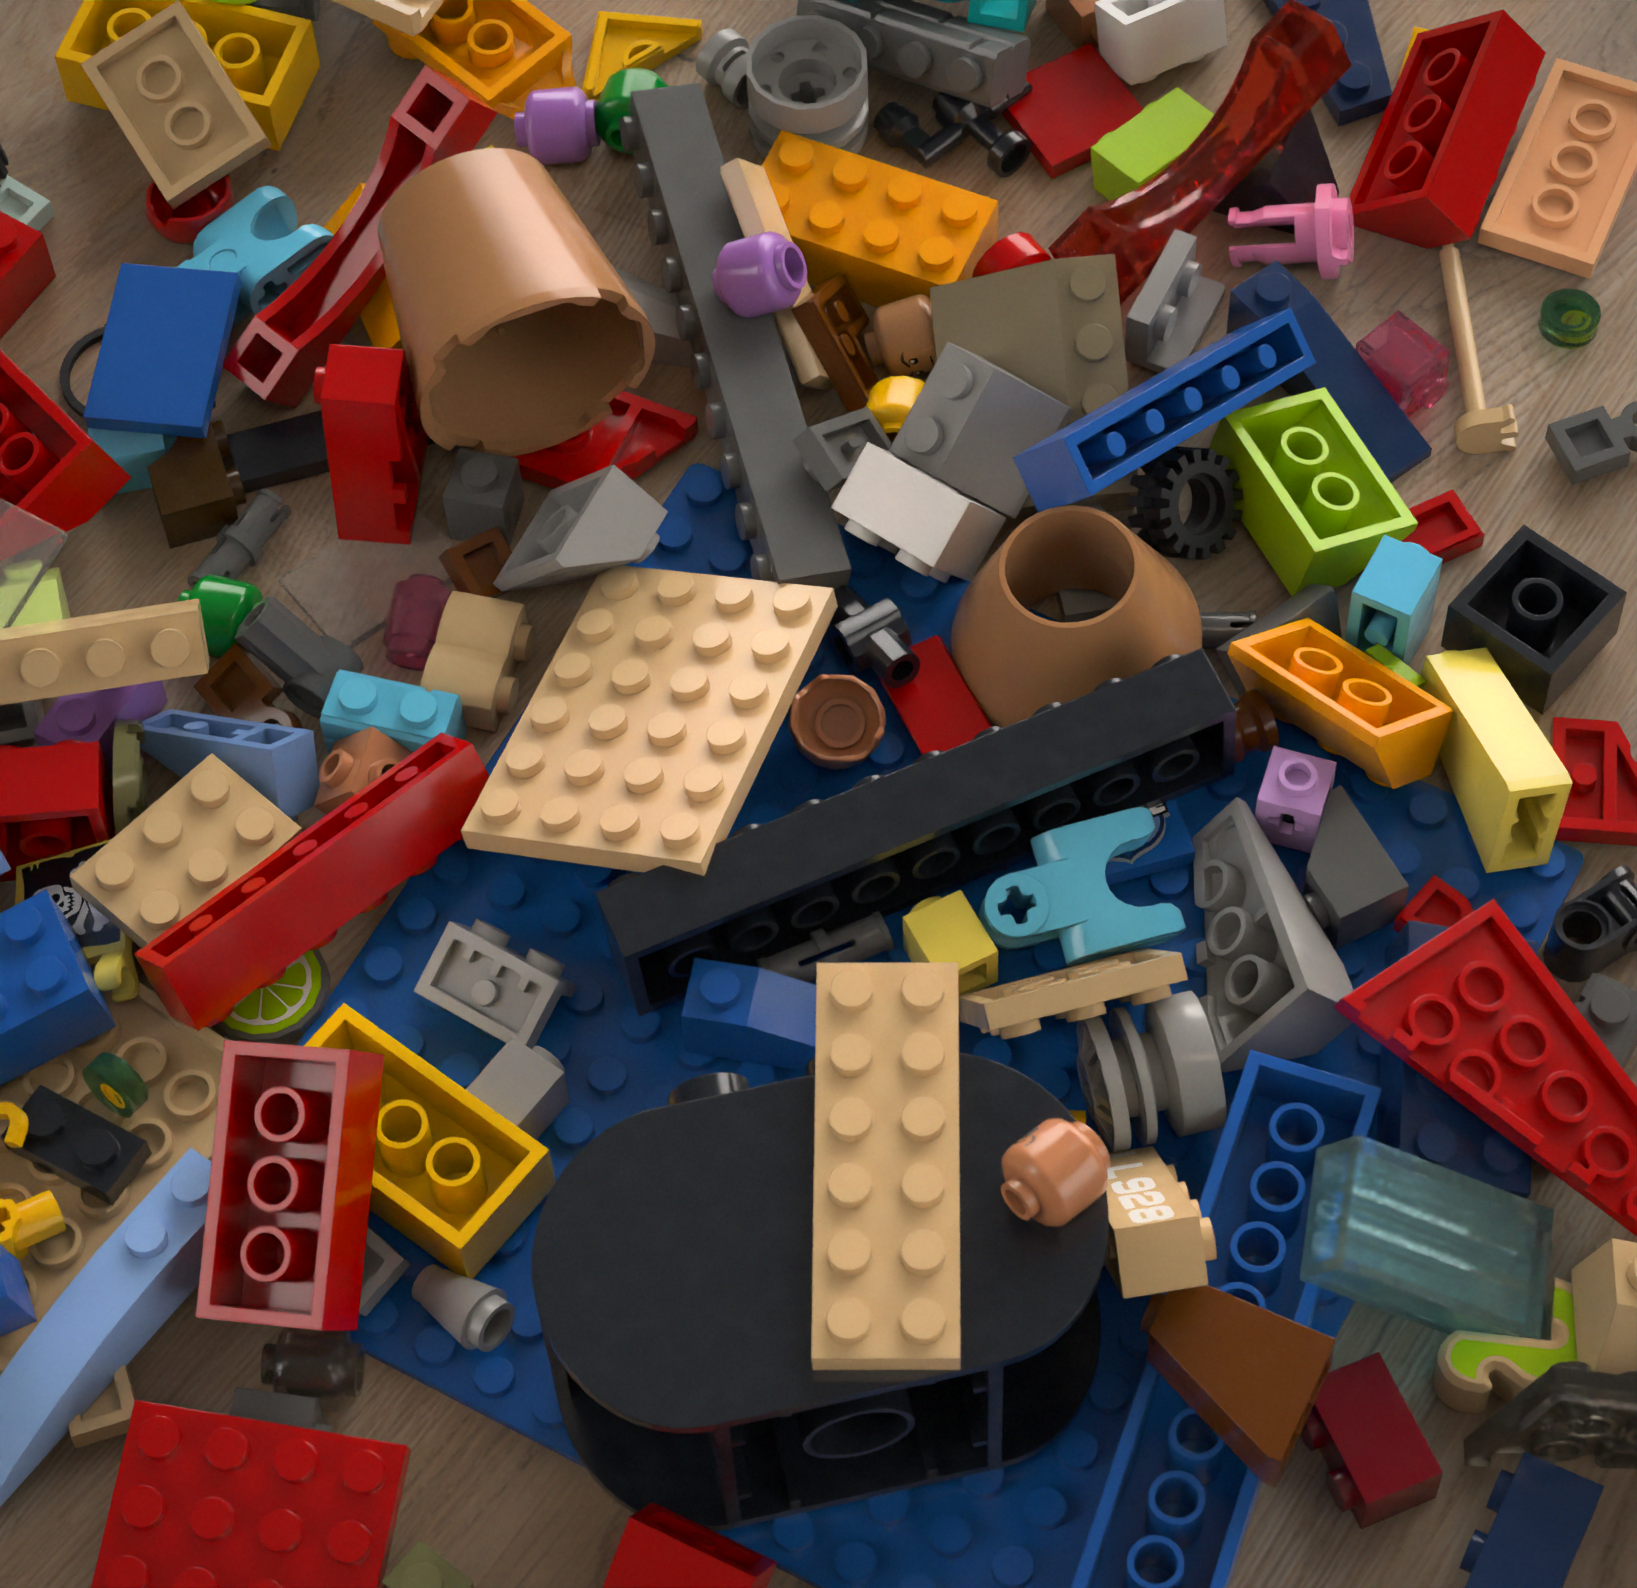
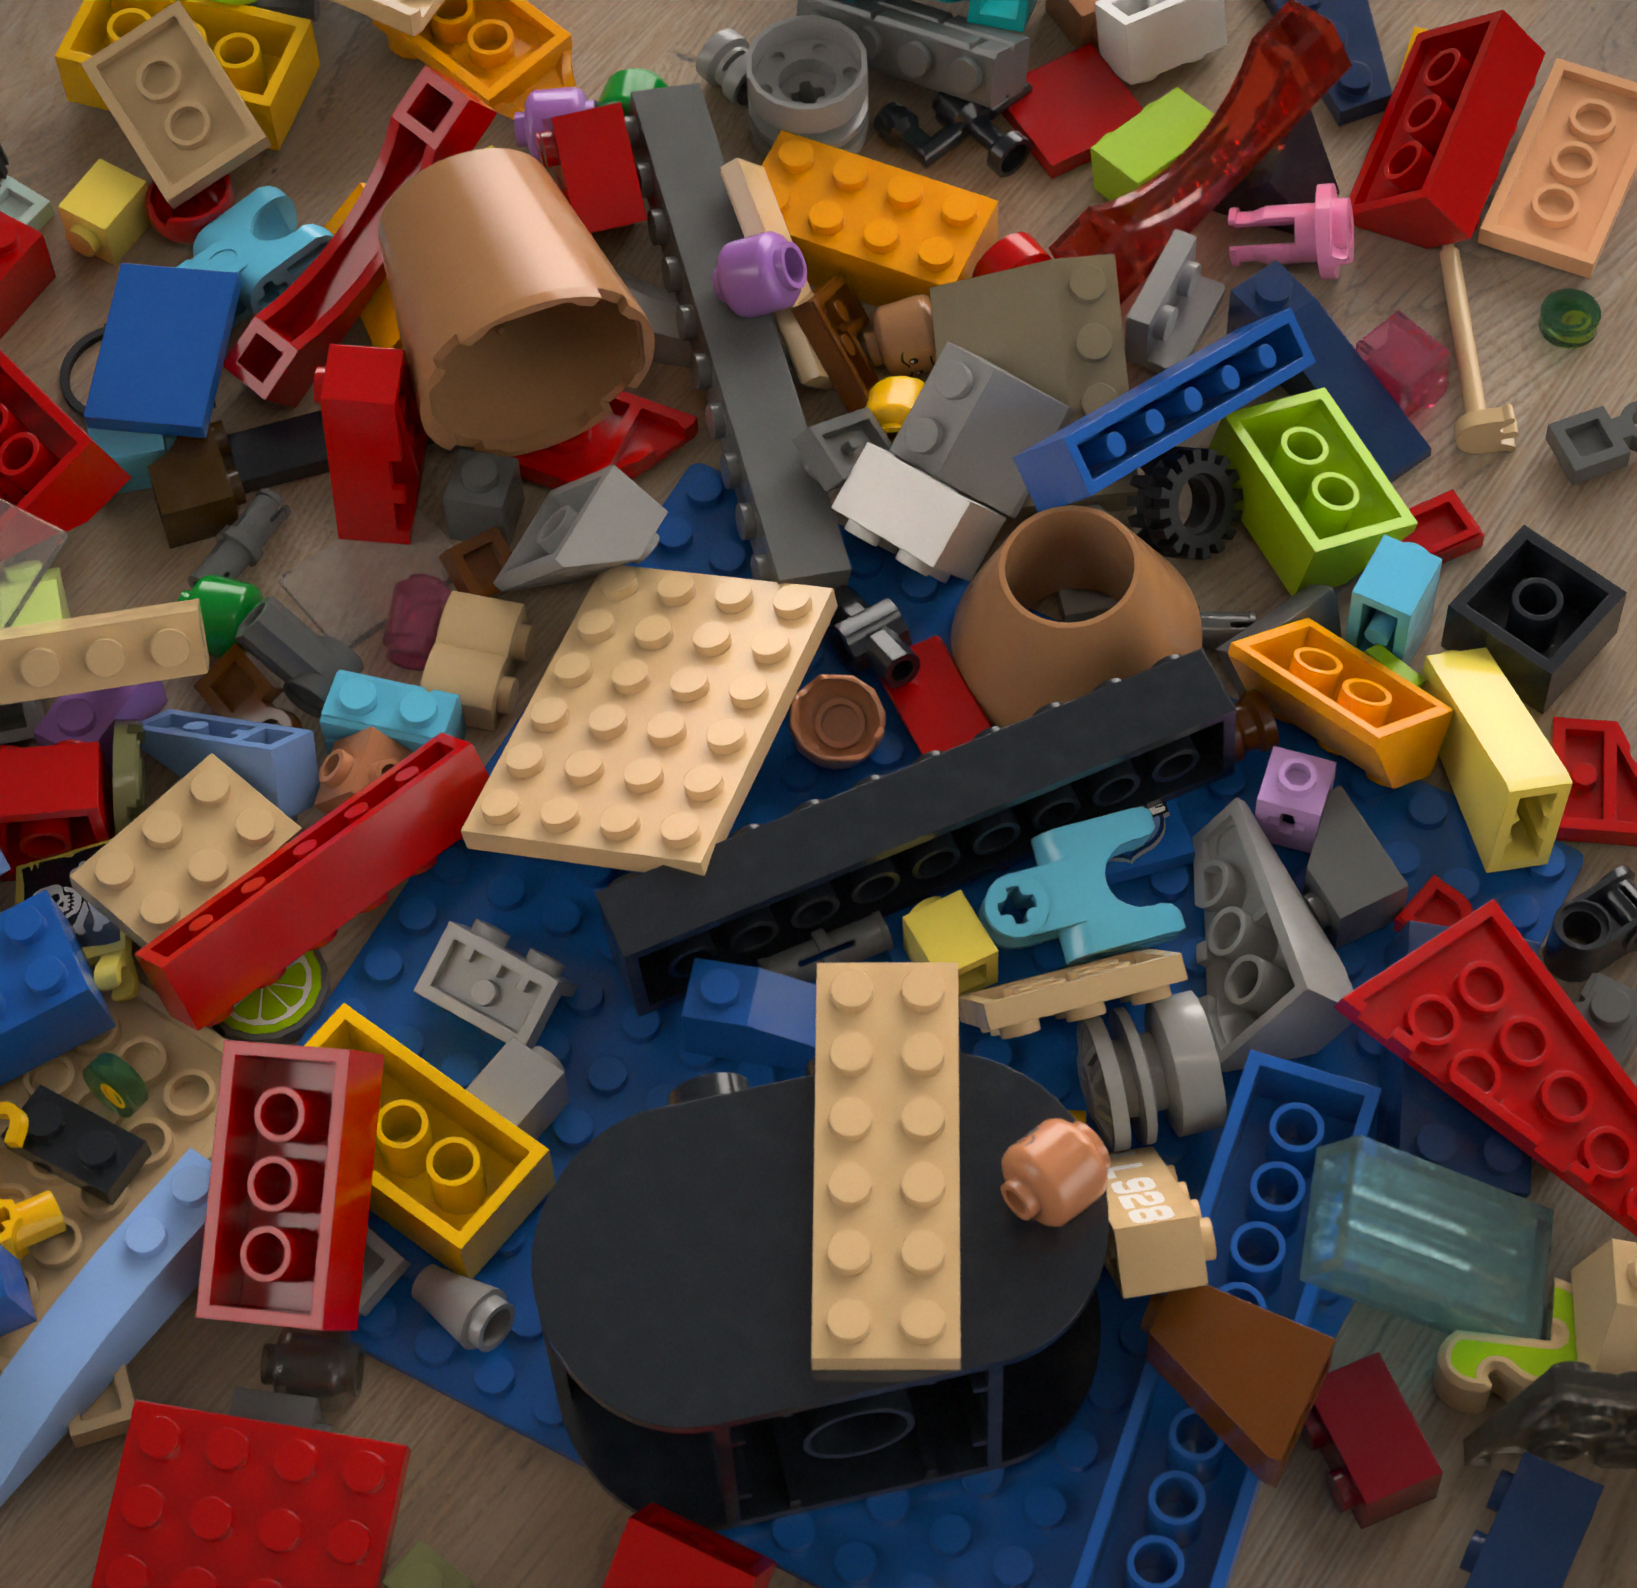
yellow tile [582,11,703,101] -> none
none -> light yellow brick [58,158,151,266]
none -> red piece [535,102,647,233]

